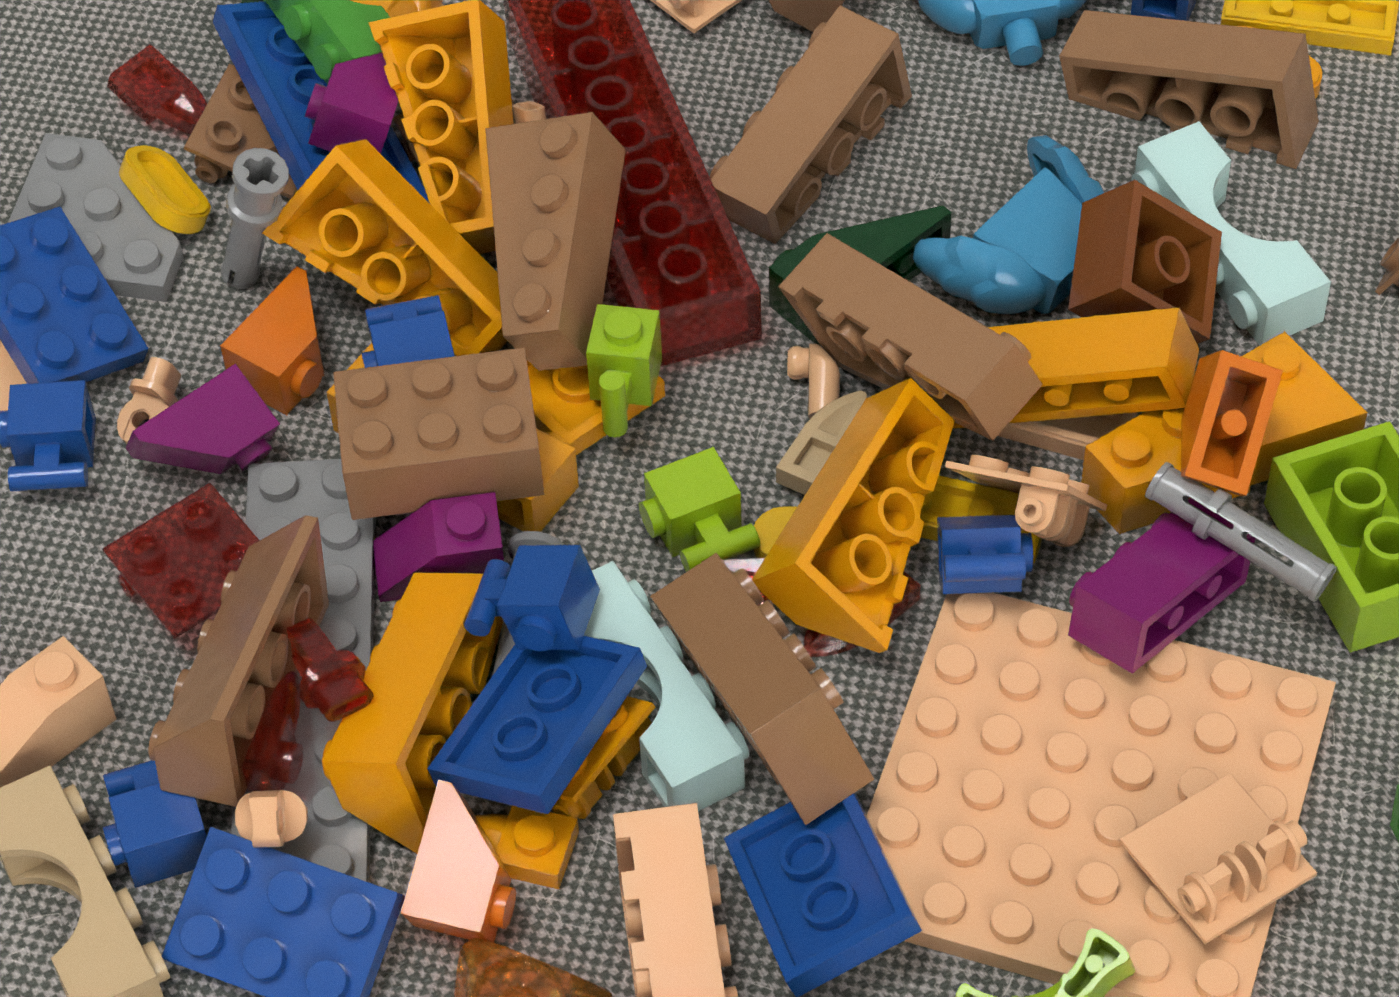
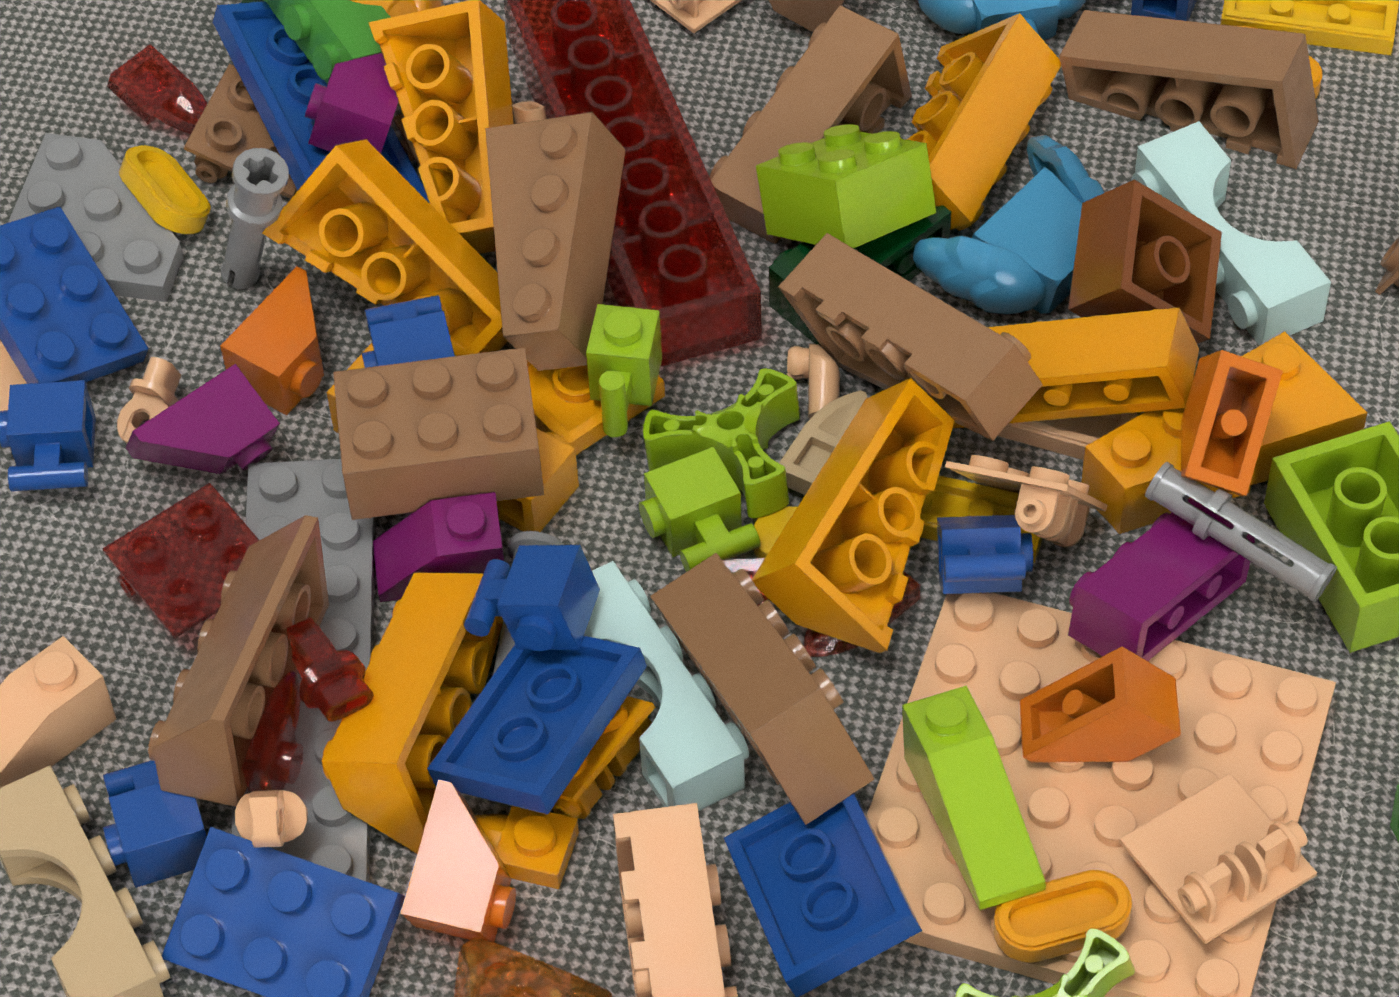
none -> lime piece [643,368,800,518]
none -> lime brick [756,124,936,248]
none -> lime slope [902,685,1046,910]
none -> light orange wedge [906,13,1061,231]
none -> light orange tile [993,870,1132,963]
none -> orange slope [1020,646,1181,762]

